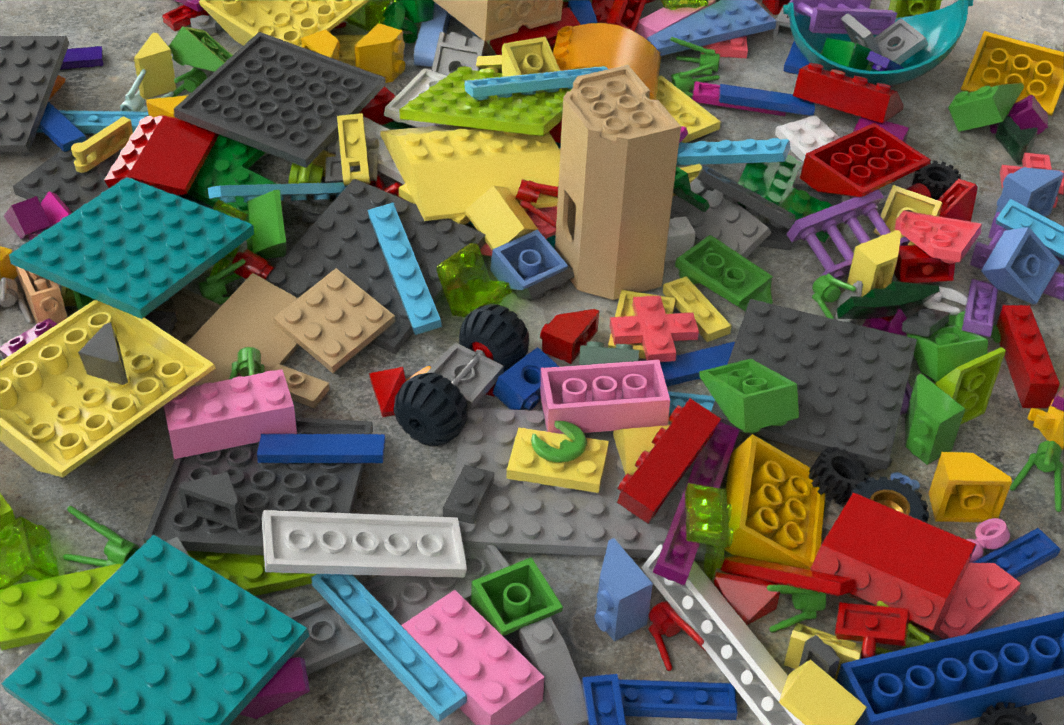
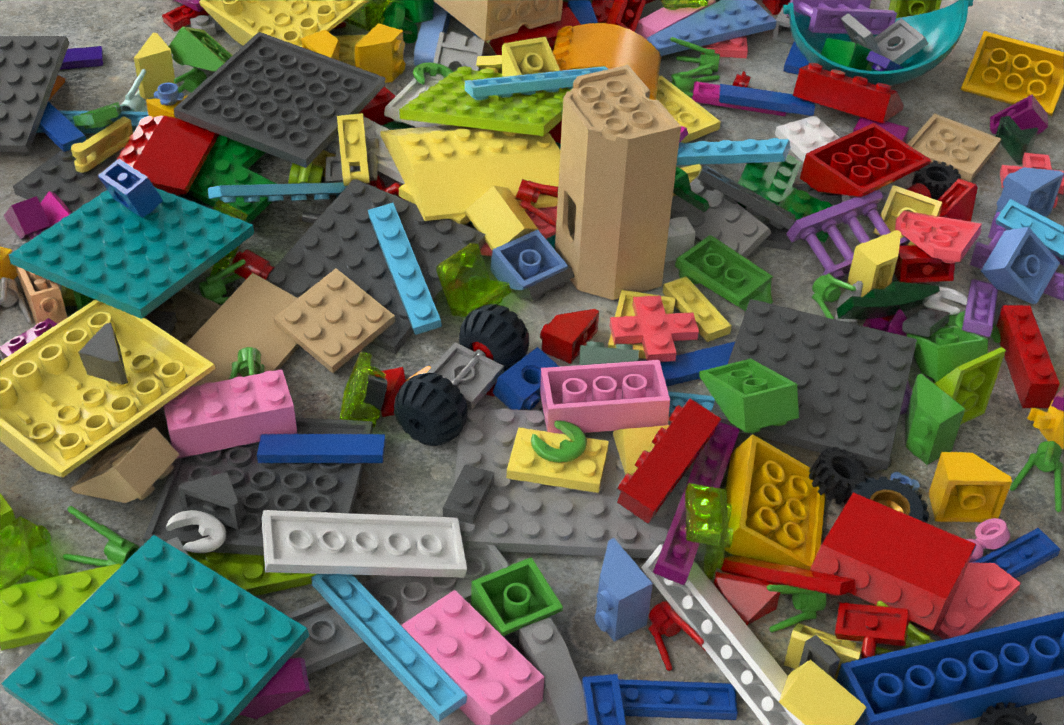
bright green slope [243,190,286,259] -> none
tan plate [273,364,330,408] -> none
bright green slope [948,83,1024,132] -> none
none -> tan slope [70,427,180,503]
none -> bright green wing [72,102,122,129]
none -> blue brick [98,159,163,218]
none -> medium blue plate [154,82,184,105]
none -> white head [166,510,226,553]
none -> clear neon green piece [339,351,387,427]
none -> bright green head [413,62,453,85]
none -> red plate [732,71,751,88]
none -> tan plate [908,113,1001,182]

